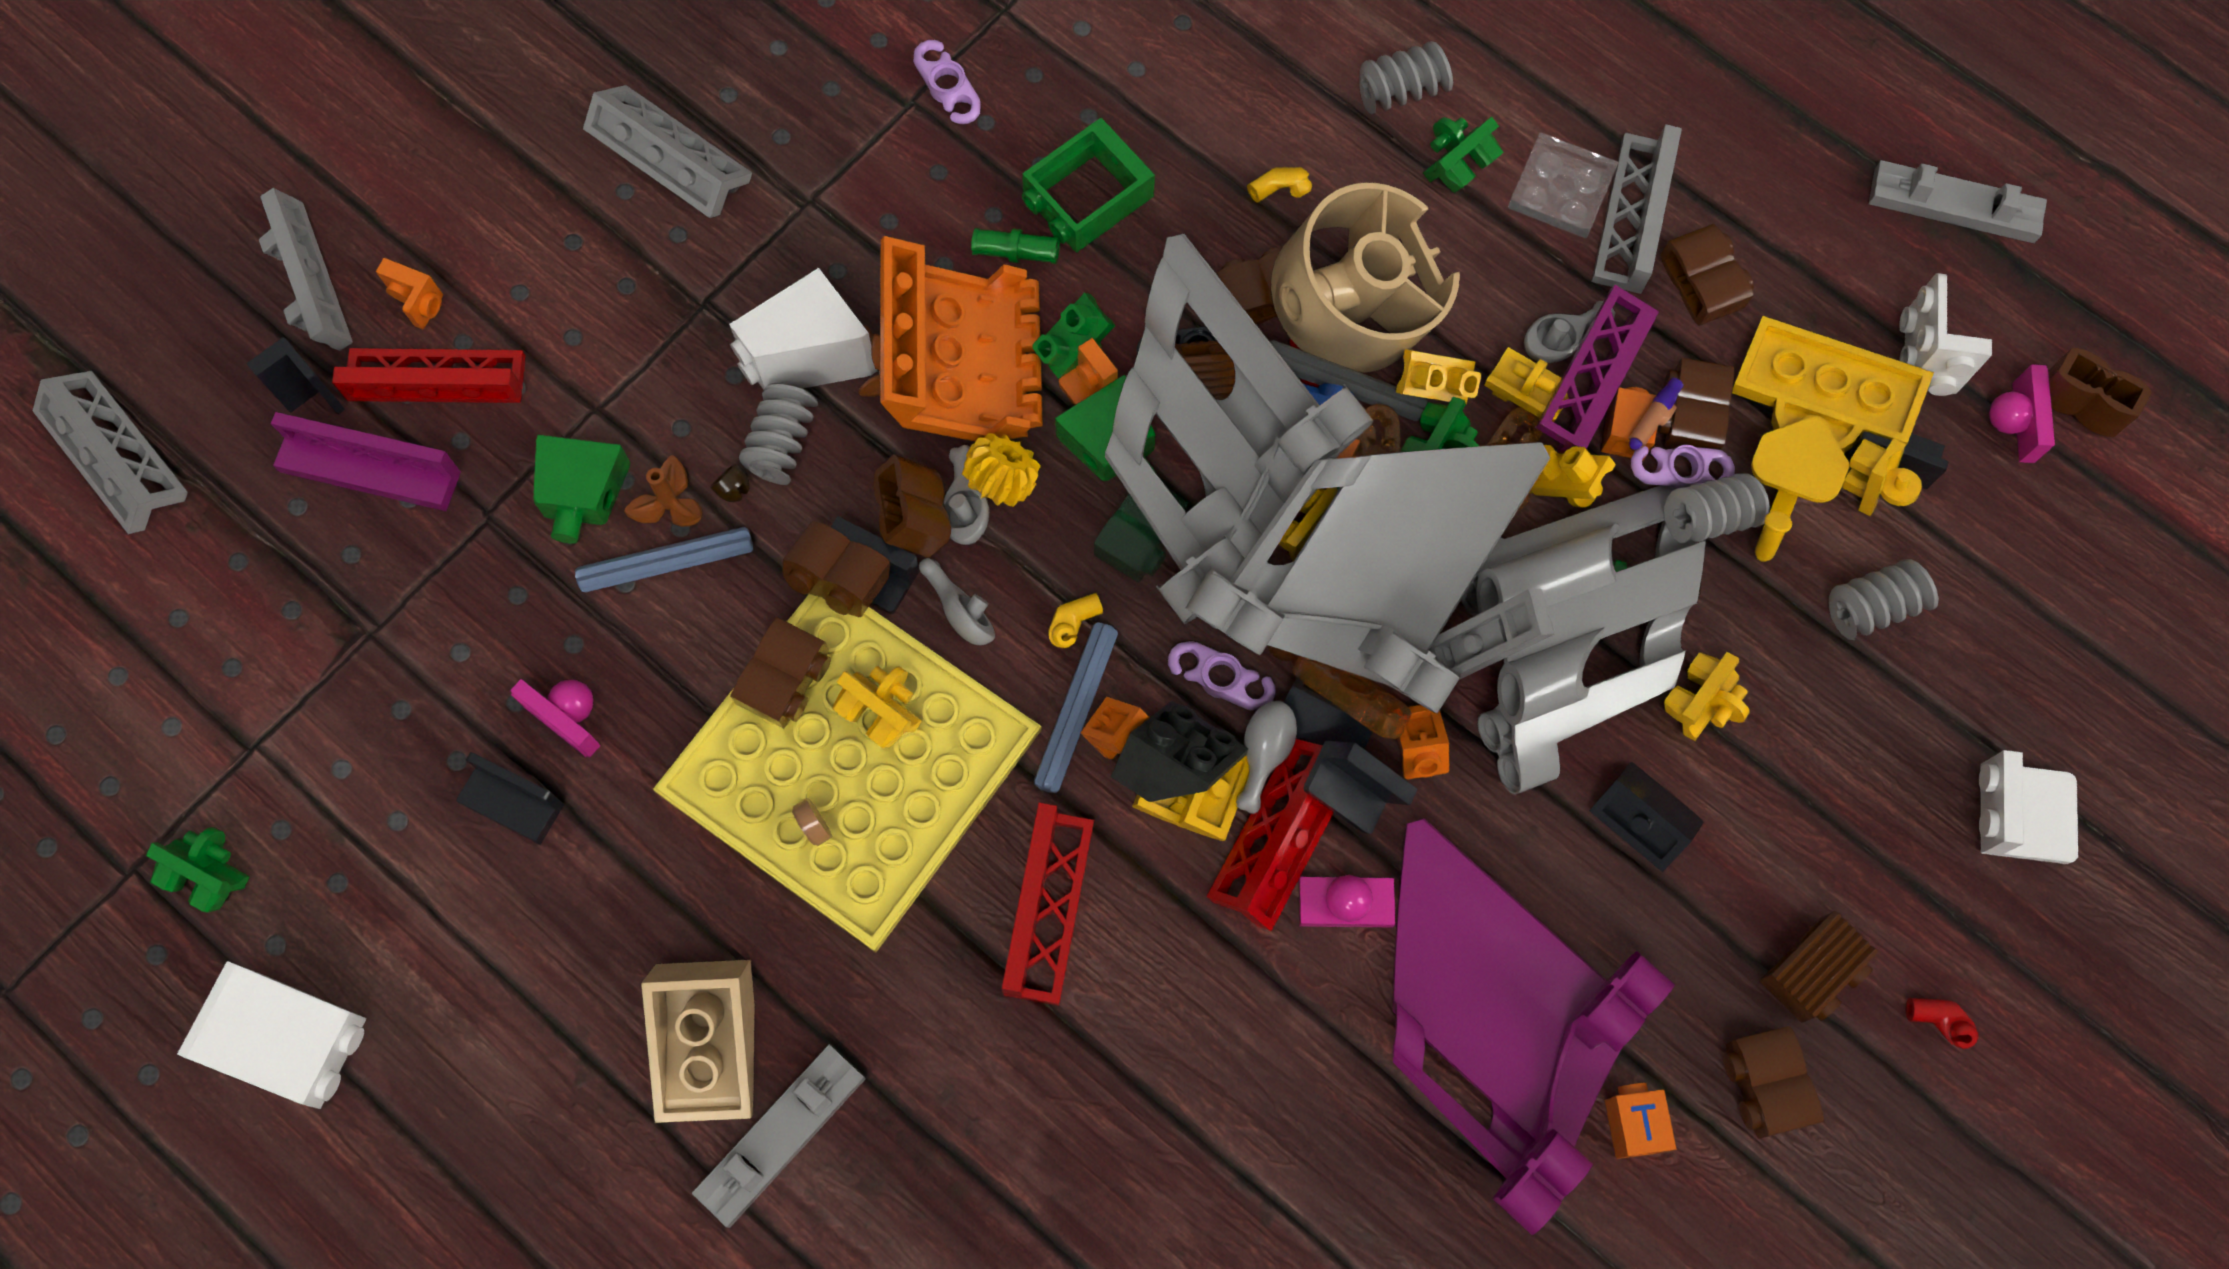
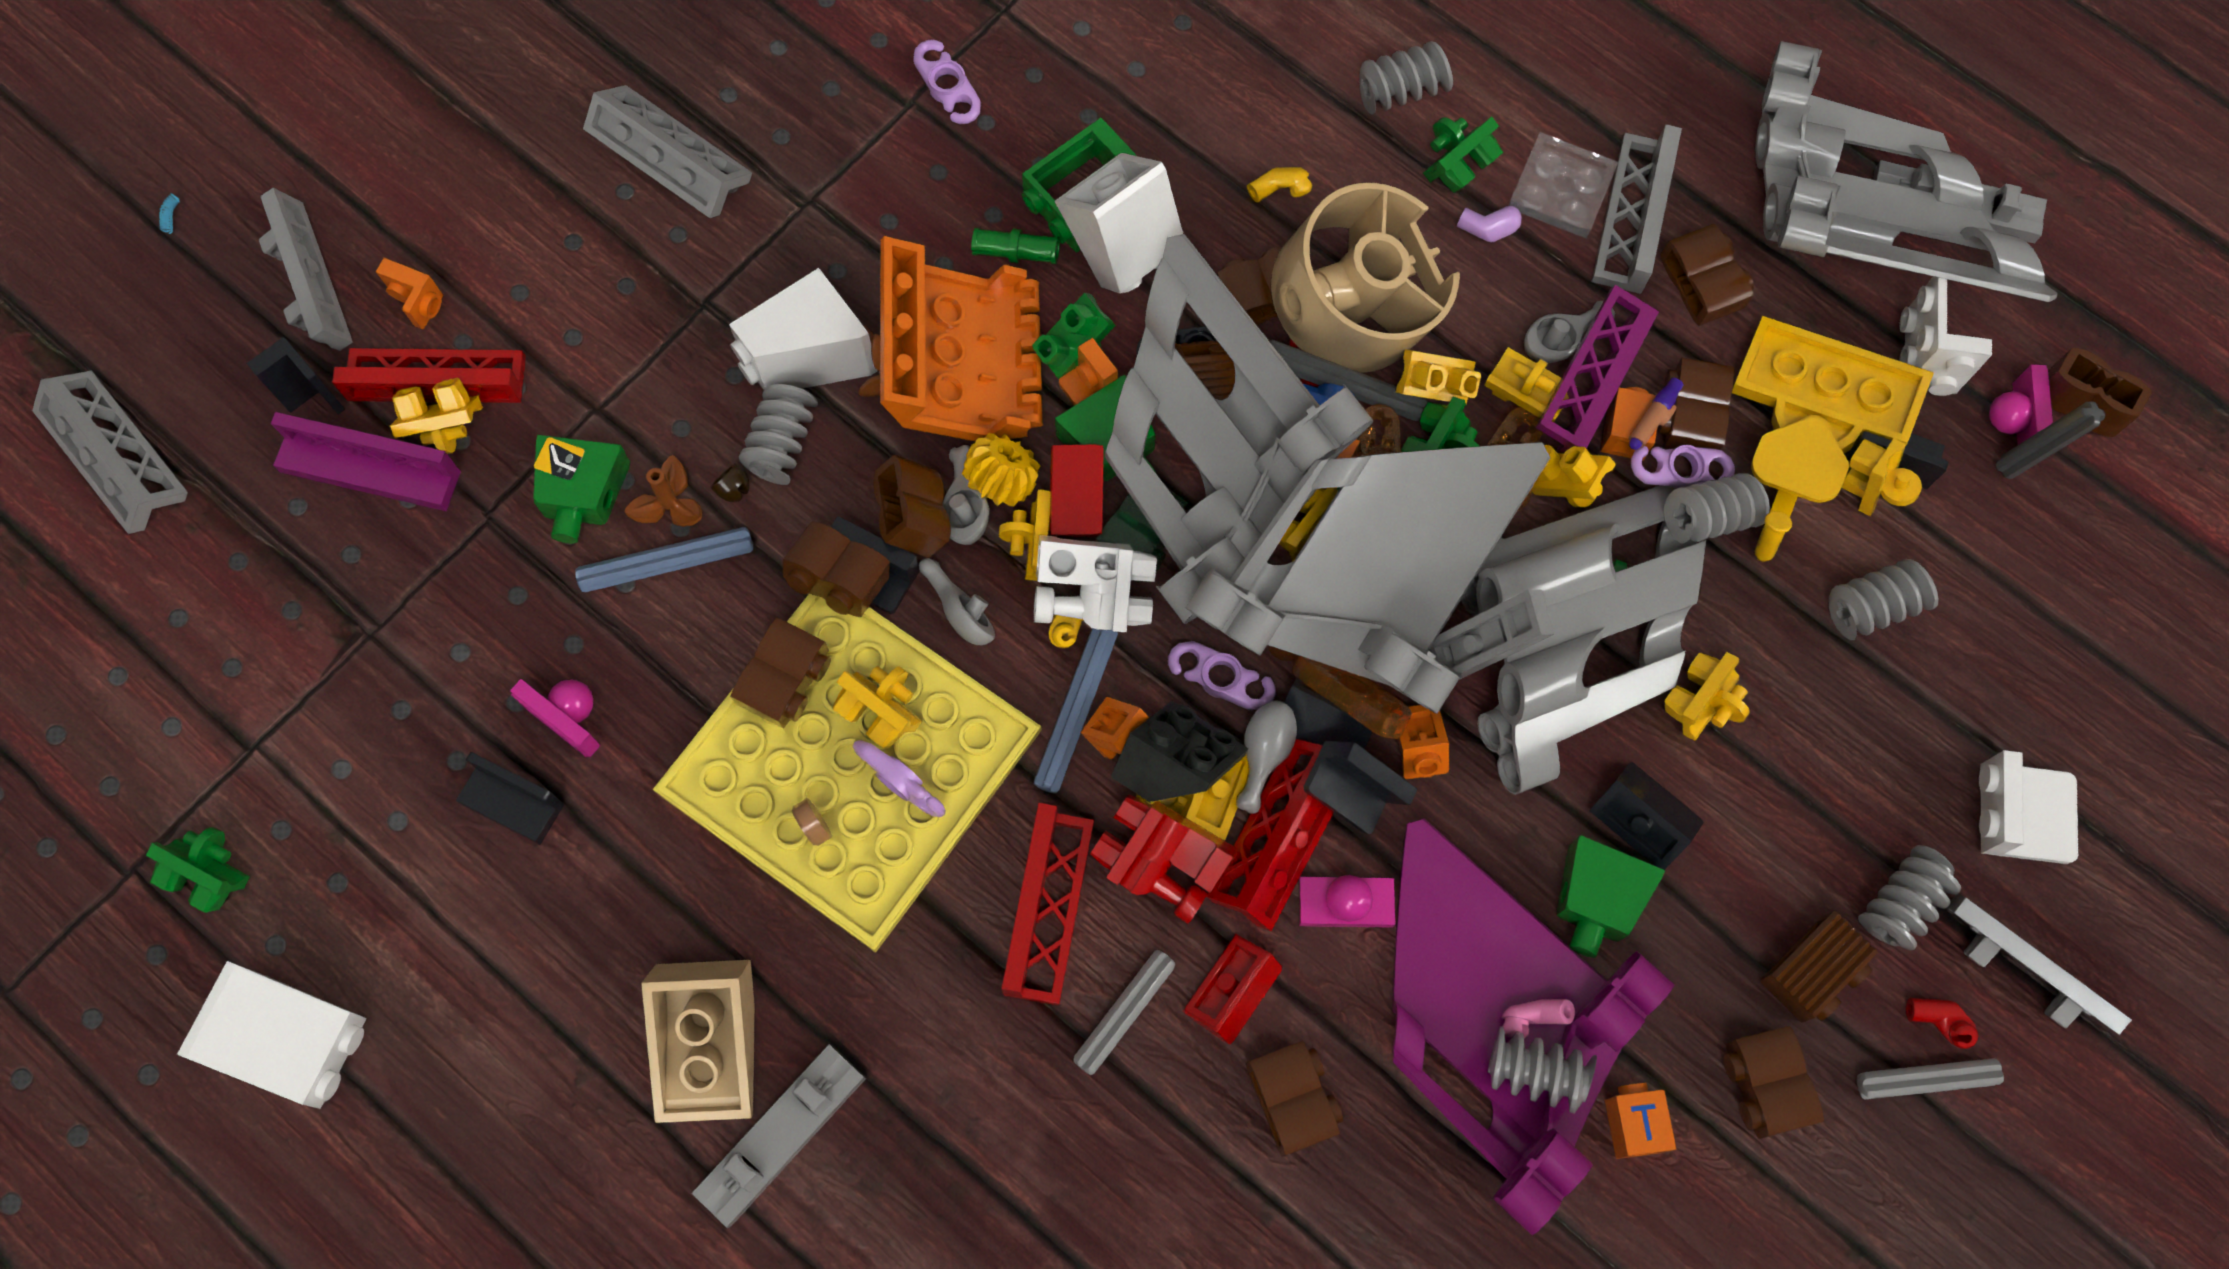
none -> medium azure leg [159,193,180,234]
none -> yellow hips [390,378,483,454]
none -> sticker [534,437,585,480]
none -> lavender piece [853,740,946,817]
none -> yellow hips [999,489,1050,581]
none -> white hips [1034,535,1157,632]
none -> red slope [1050,444,1104,538]
none -> white slope [1055,153,1183,294]
none -> light grey axle [1073,950,1175,1075]
none -> red hips [1090,794,1236,924]
none -> red slope [1182,934,1282,1045]
none -> reddish brown brick [1245,1041,1343,1157]
none -> lavender arm [1456,206,1522,242]
none -> light grey piece [1488,1026,1597,1114]
none -> bright pink arm [1502,999,1575,1038]
none -> green torso [1557,835,1665,958]
none -> light grey panel [1755,41,2058,302]
none -> light grey axle [1857,1058,2004,1099]
none -> light grey piece [1858,845,1961,951]
none -> light grey hinge [1947,894,2132,1035]
none -> dark grey axle [1996,402,2105,479]

